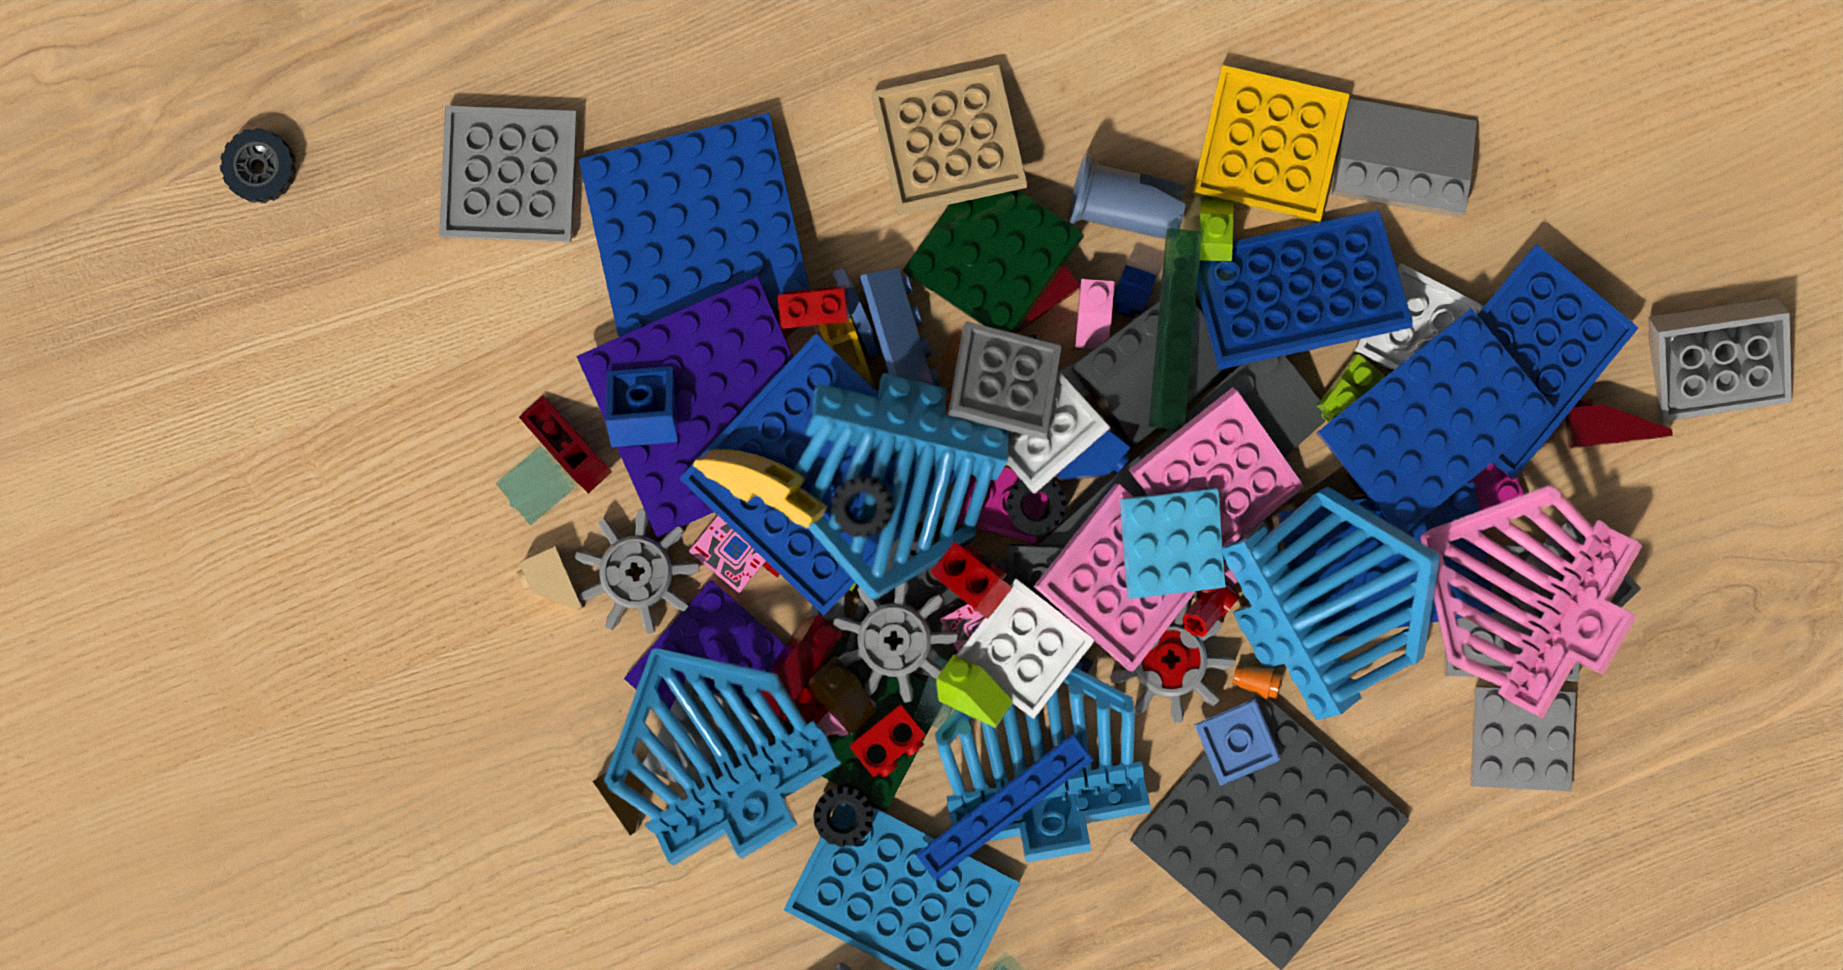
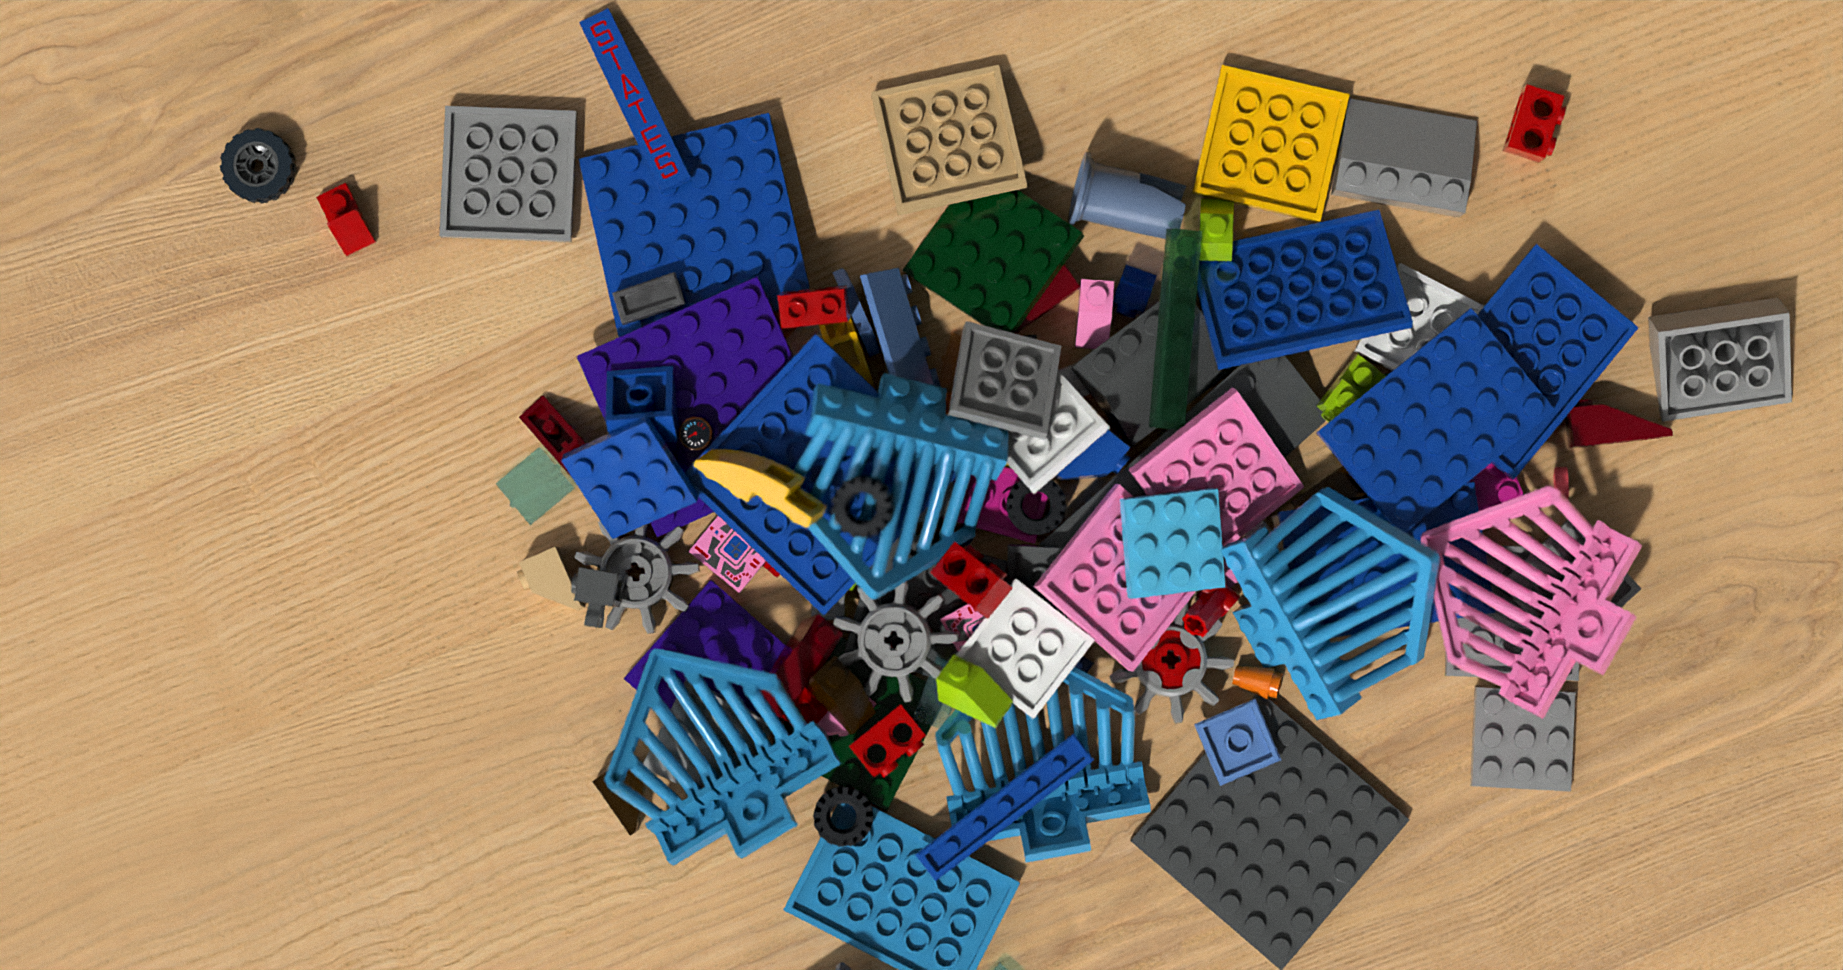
none -> red slope [316,182,376,257]
none -> blue plate [561,416,699,539]
none -> dark grey brick [571,568,625,628]
none -> blue tile [579,8,692,194]
none -> flat silver tile [612,272,686,325]
none -> black tile [679,416,713,450]
none -> red brick [1502,84,1567,163]
none -> coral tile [1553,466,1569,499]

